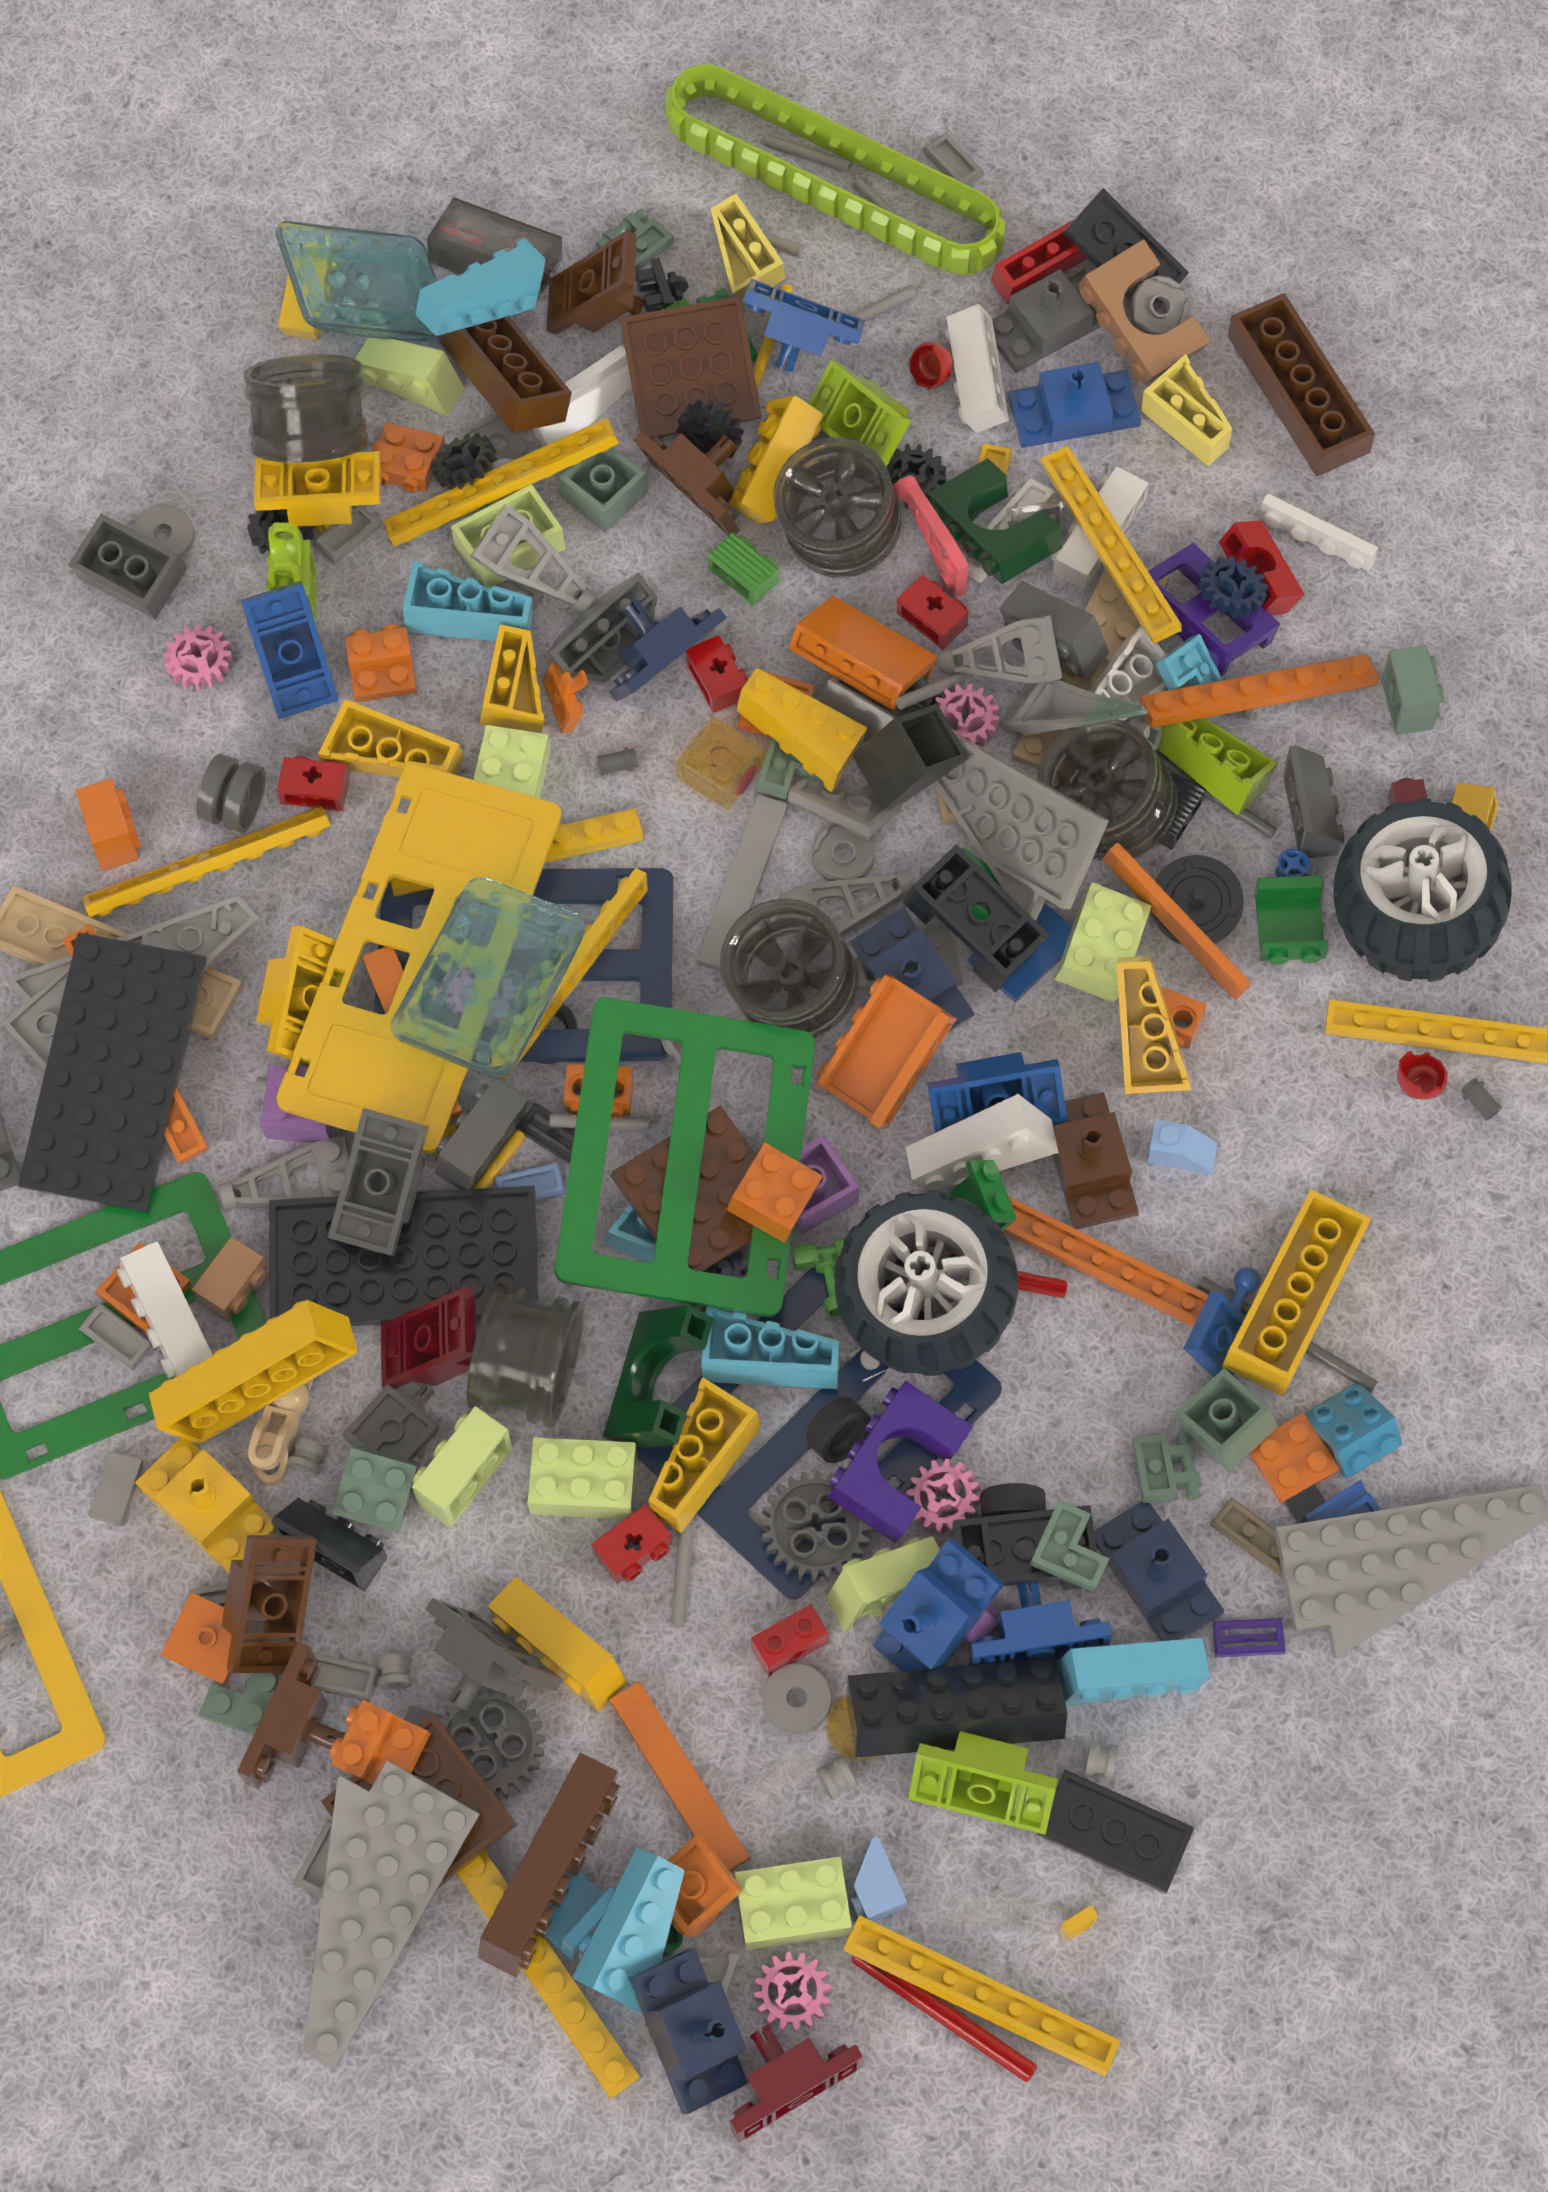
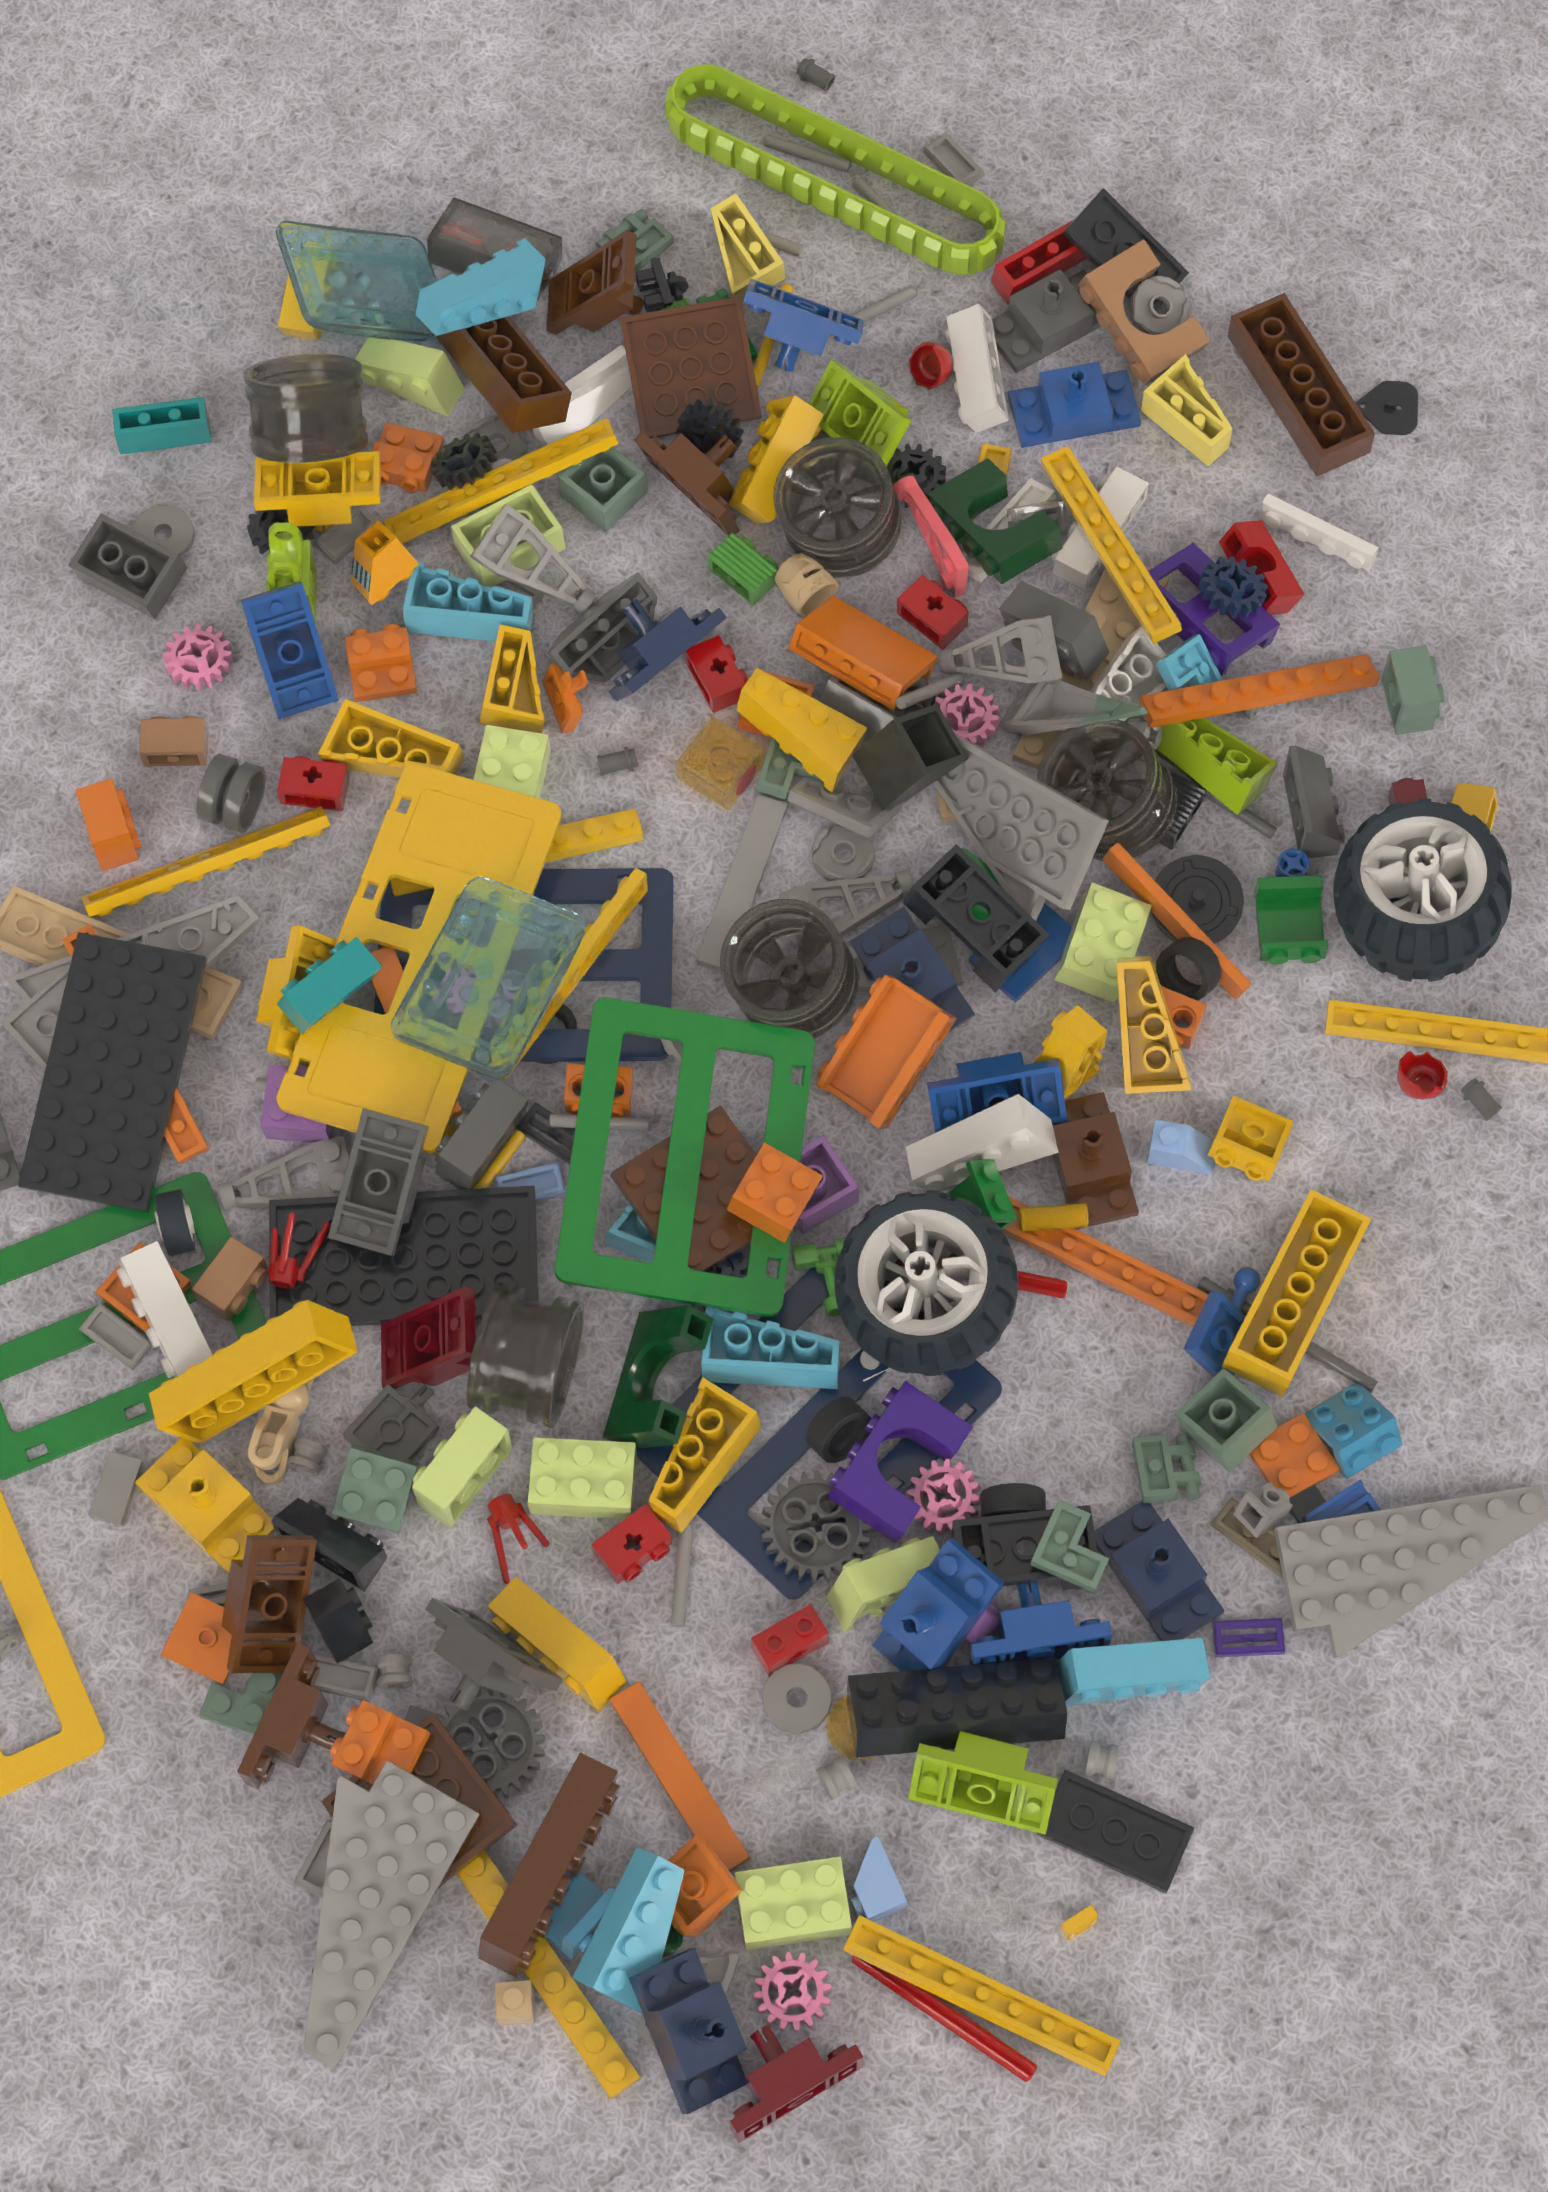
none -> teal brick [112,397,212,455]
none -> medium nougat brick [139,716,209,766]
none -> black wheel [155,1189,195,1256]
none -> red plant [267,1212,331,1289]
none -> teal brick [277,937,382,1034]
none -> black brick [303,1578,374,1664]
none -> light orange slope [351,520,419,605]
none -> red plant [487,1493,549,1584]
none -> tan brick [494,1980,535,2026]
none -> tan helmet [774,553,839,618]
none -> dark grey pin [796,58,836,92]
none -> yellow piece [1019,1203,1088,1232]
none -> yellow wedge [1034,1005,1107,1099]
none -> black tyre [1156,937,1221,1001]
none -> yellow plate [1207,1095,1294,1182]
none -> light grey brick [1233,1482,1293,1538]
none -> black piece [1356,381,1418,435]

